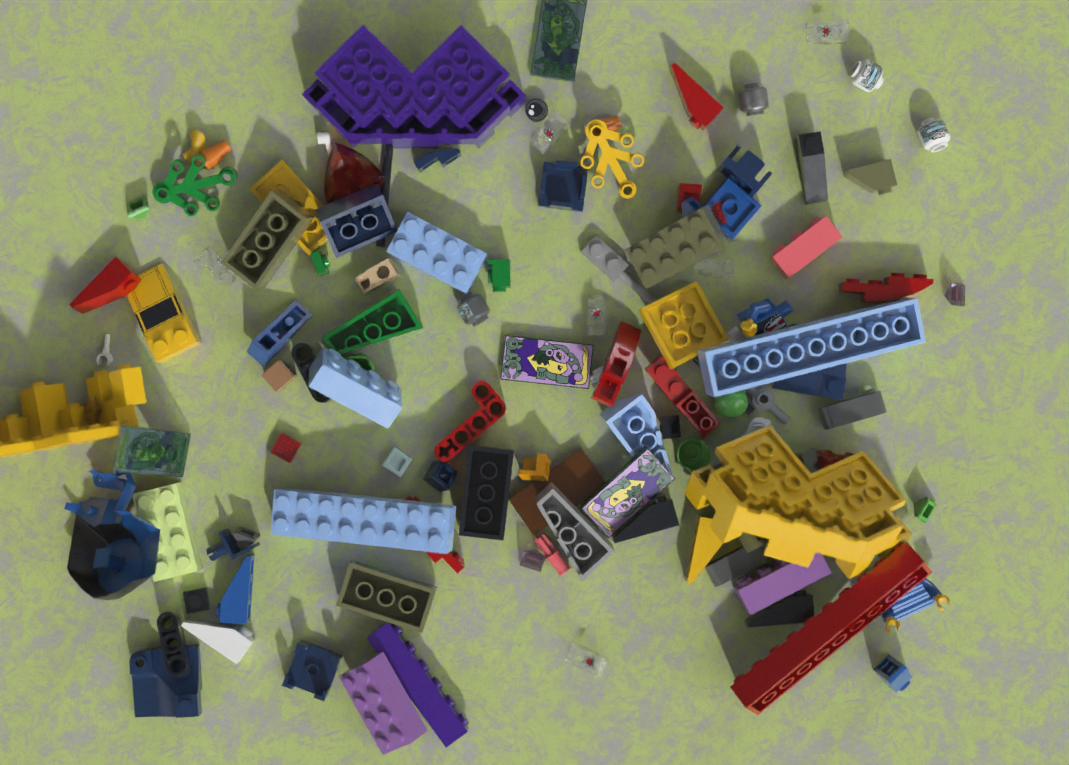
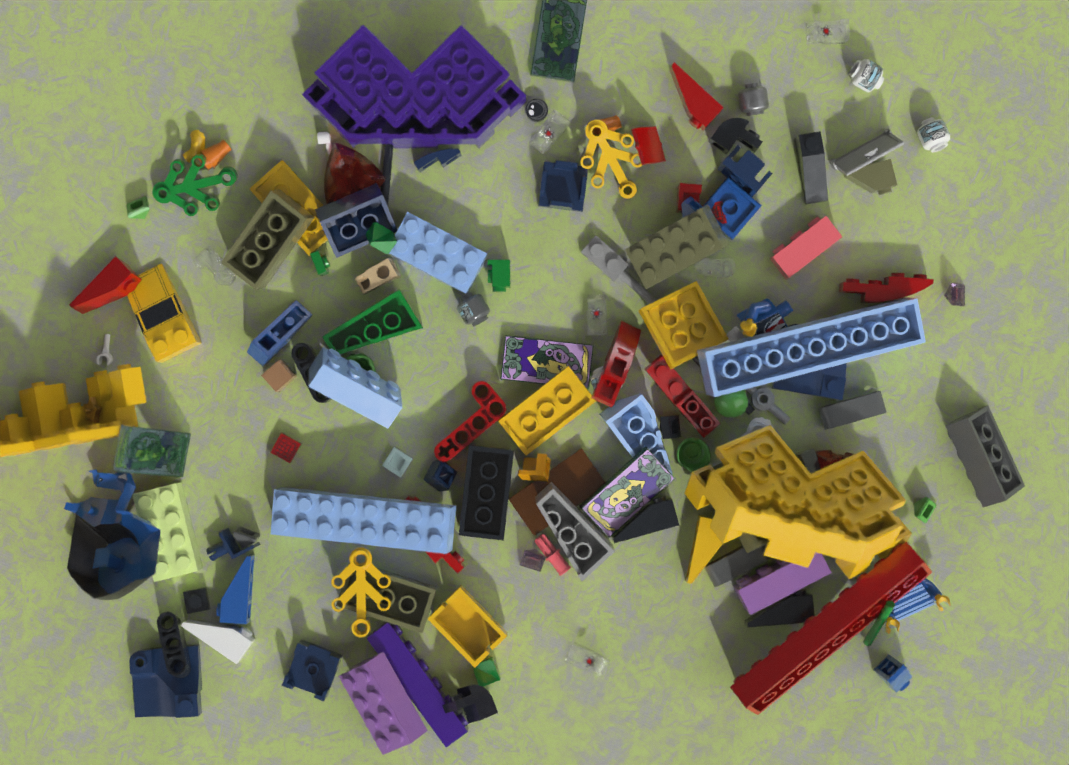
none -> yellow plant [331,547,391,637]
none -> green slope [365,222,397,254]
none -> yellow piece [428,585,508,668]
none -> black brick [442,684,498,724]
none -> green slope [472,657,501,687]
none -> yellow plate [498,365,596,456]
none -> red piece [631,126,666,165]
none -> black brick [709,118,763,154]
none -> light grey door [829,129,904,176]
none -> green bar [863,600,895,646]
none -> dark grey slope [946,405,1025,508]

